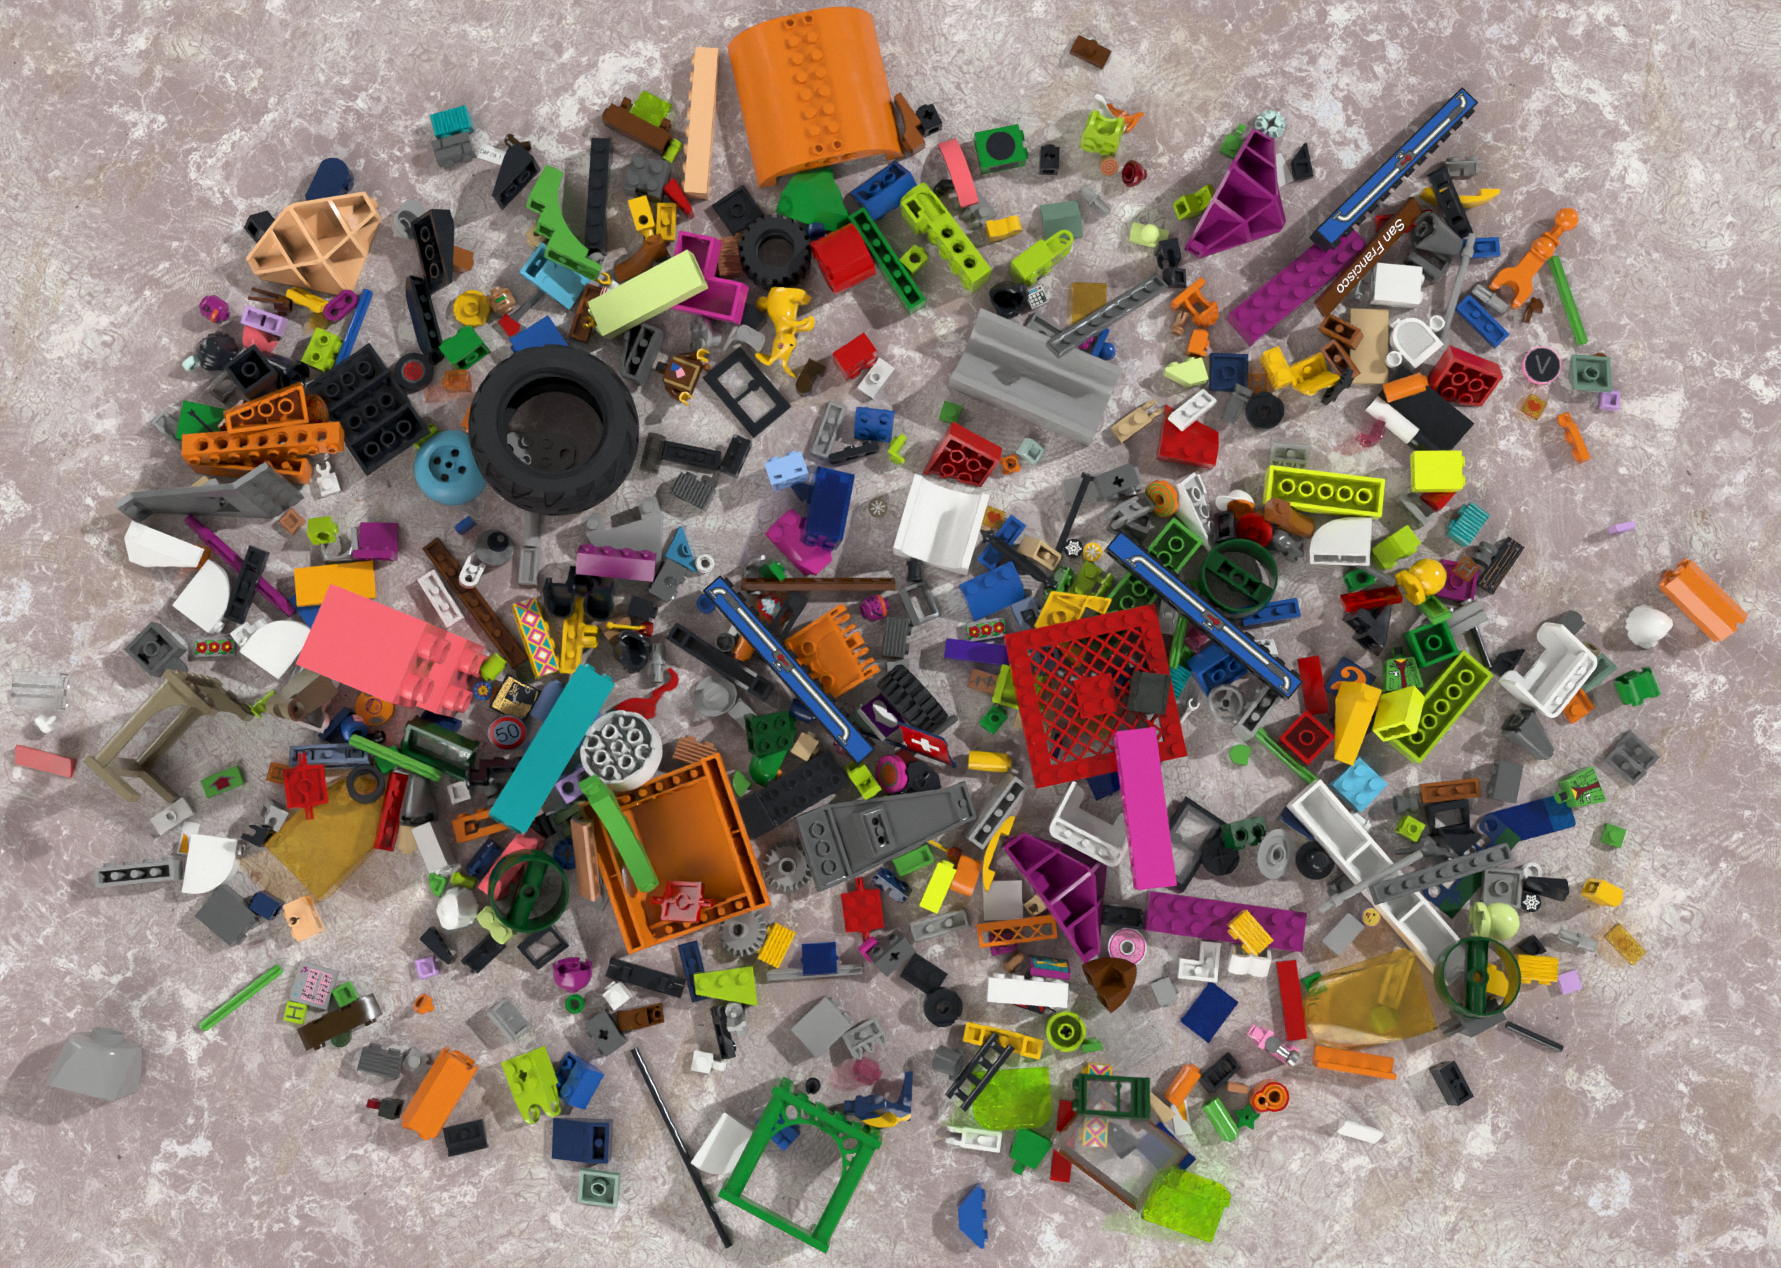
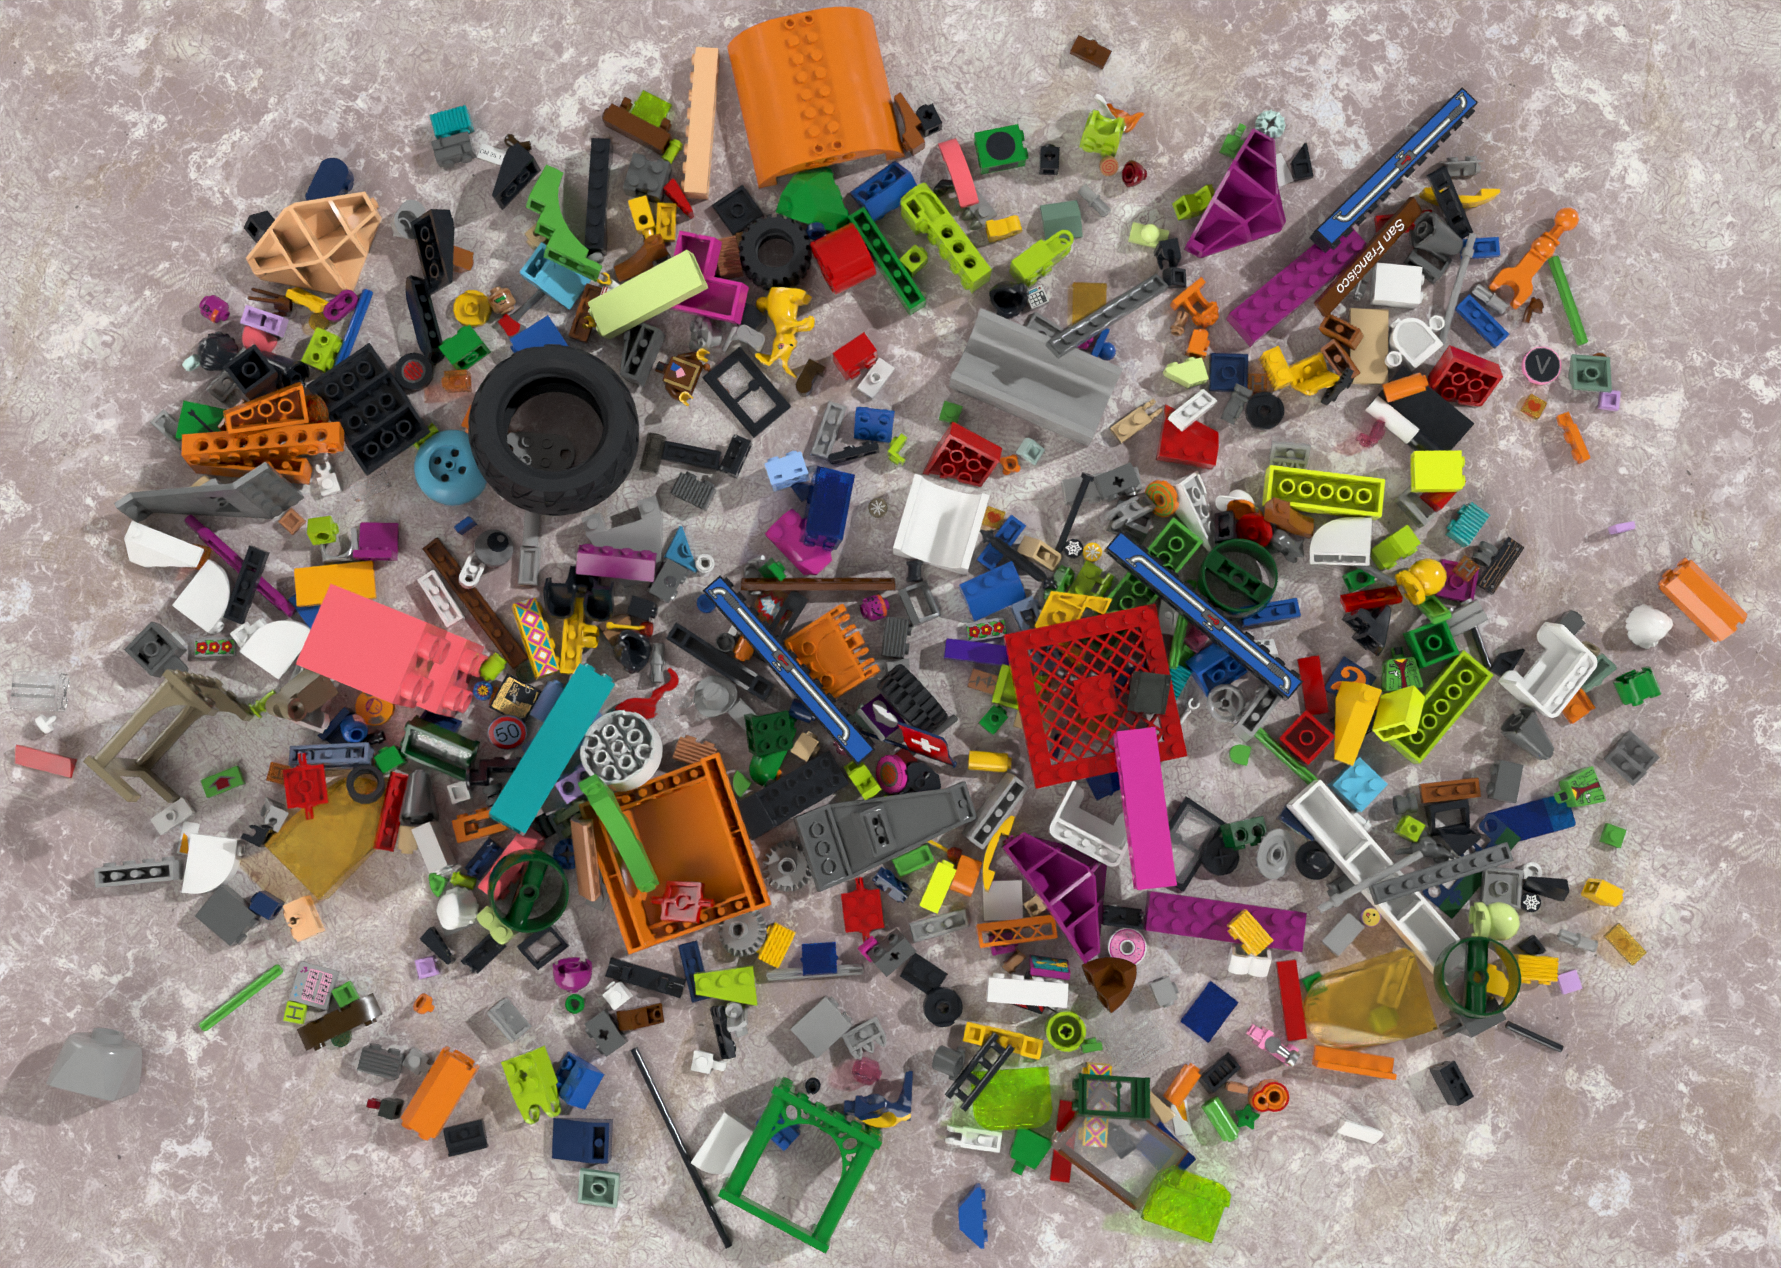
bright green axle [349,734,442,782] -> none
white plate [1177,941,1221,983] -> none

